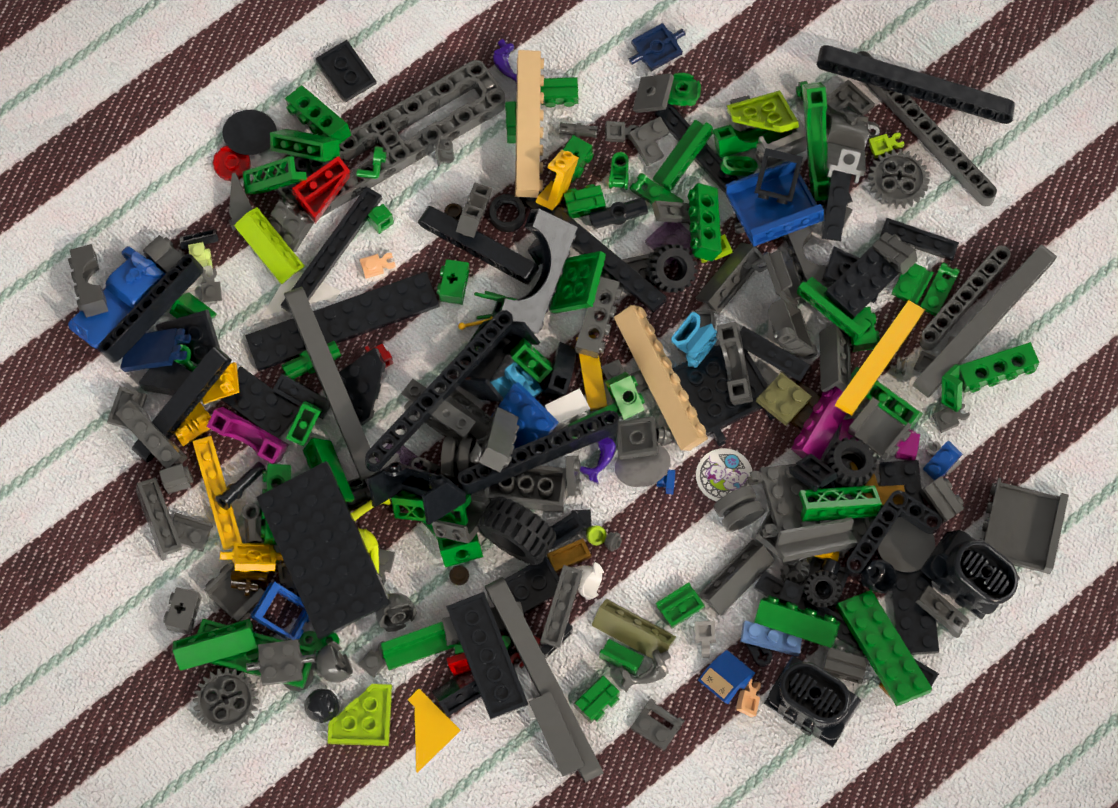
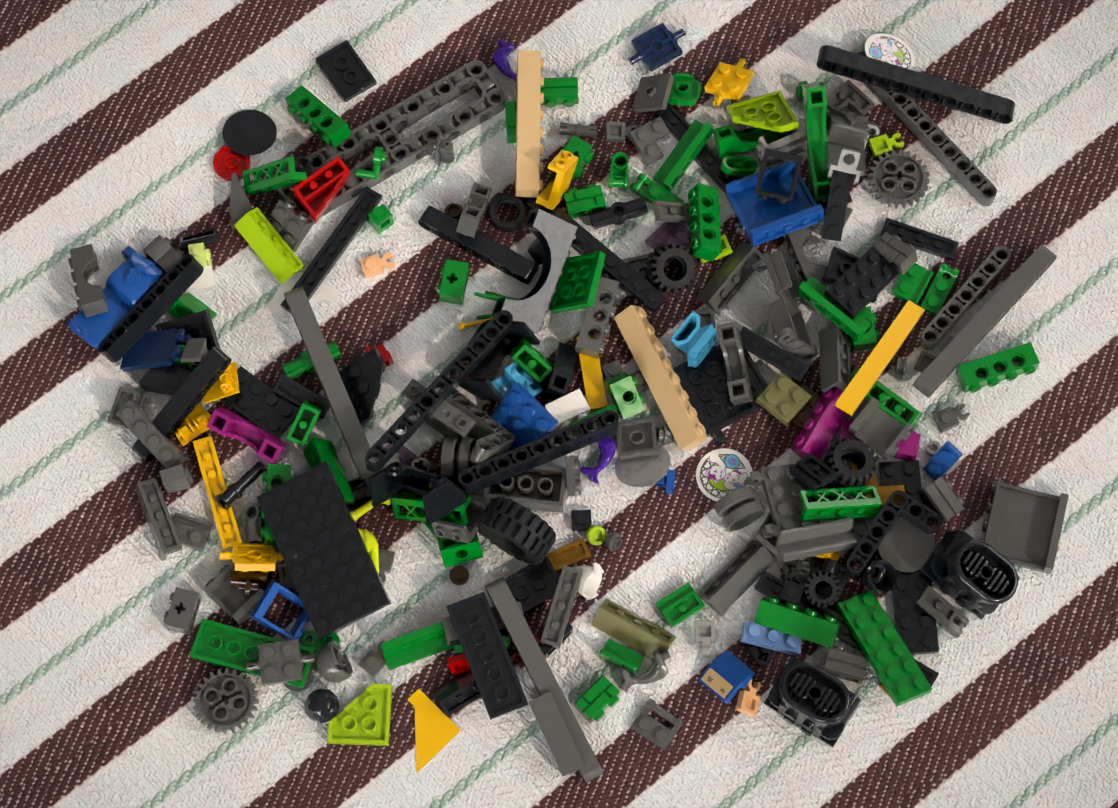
green panel [172,619,257,670] -> none
dark grey plate [201,268,222,302] -> none
black plate [245,271,439,371] -> none
green brick [270,129,340,162] -> none
dark grey cylinder [375,592,417,632] -> none
dark grey brick [479,407,519,472] -> none
black tile [551,511,587,549] -> none
green panel [941,364,963,412] -> none
none -> dark grey slope [181,338,208,363]
none -> yellow plate [704,58,754,107]
none -> sticker [865,33,915,70]

